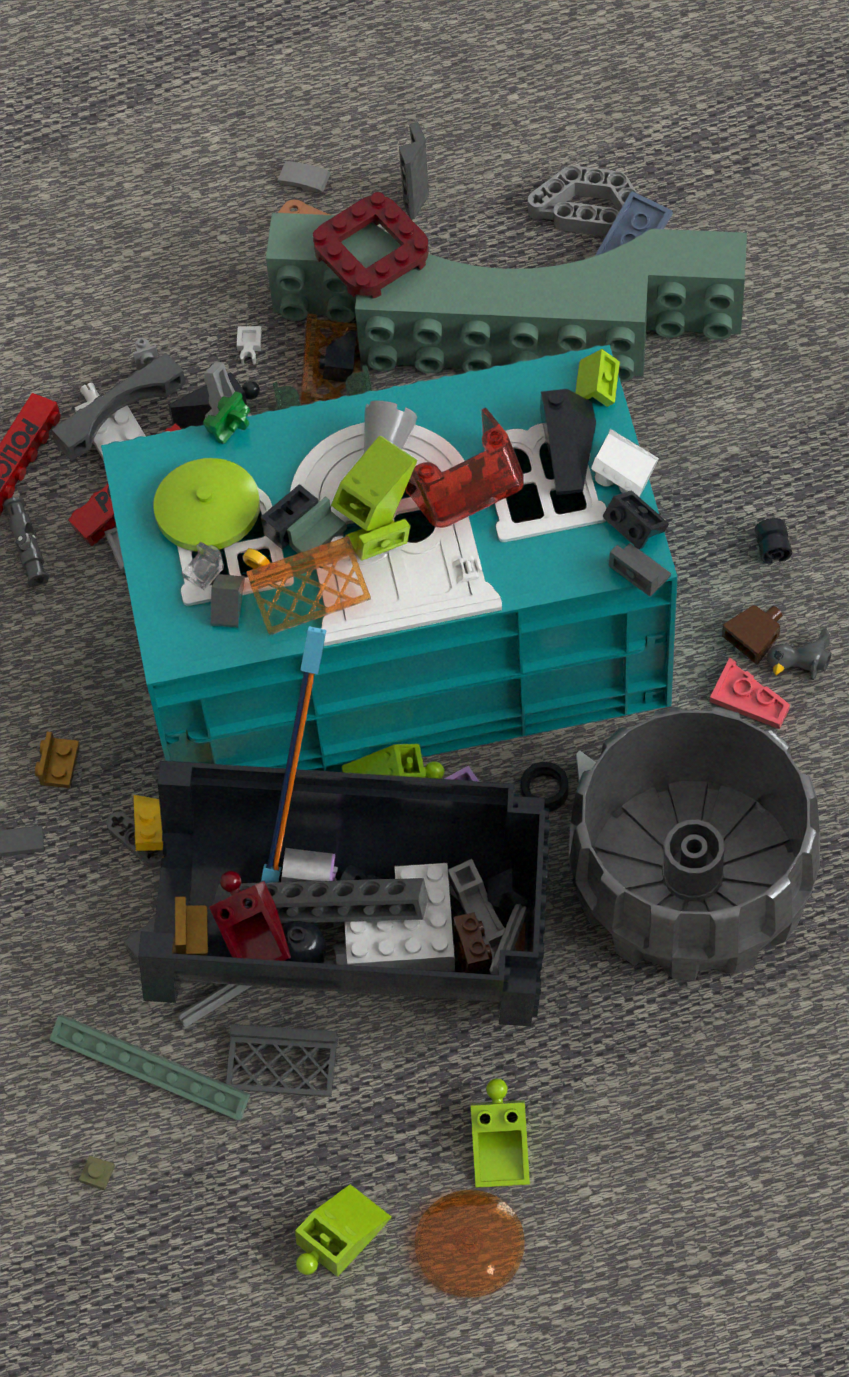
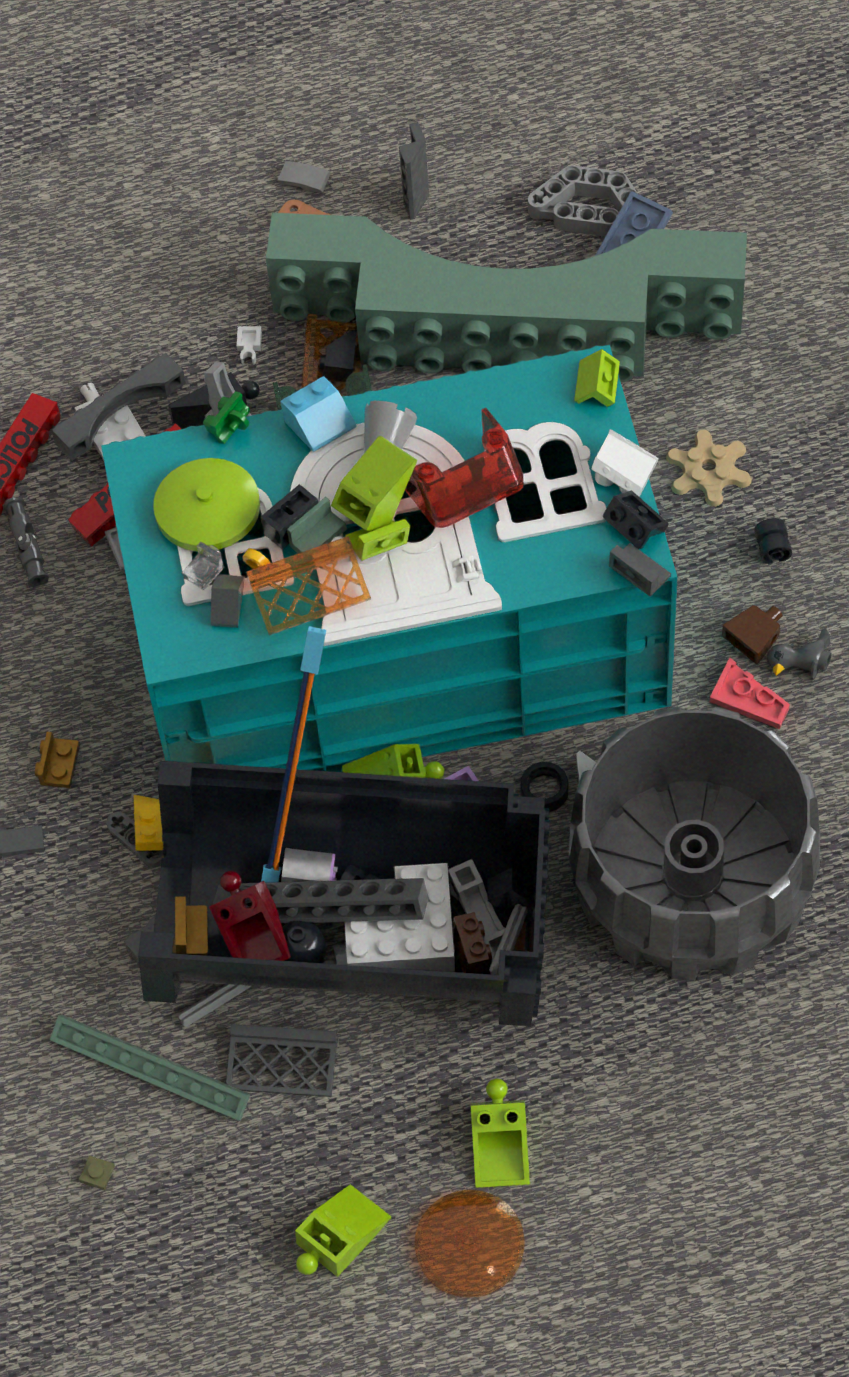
light grey hinge [133,338,158,370] -> none
dark red plate [313,192,429,299] -> none
black wedge [540,389,596,495] -> none
none -> medium azure slope [281,376,356,452]
none -> tan plate [666,430,752,507]

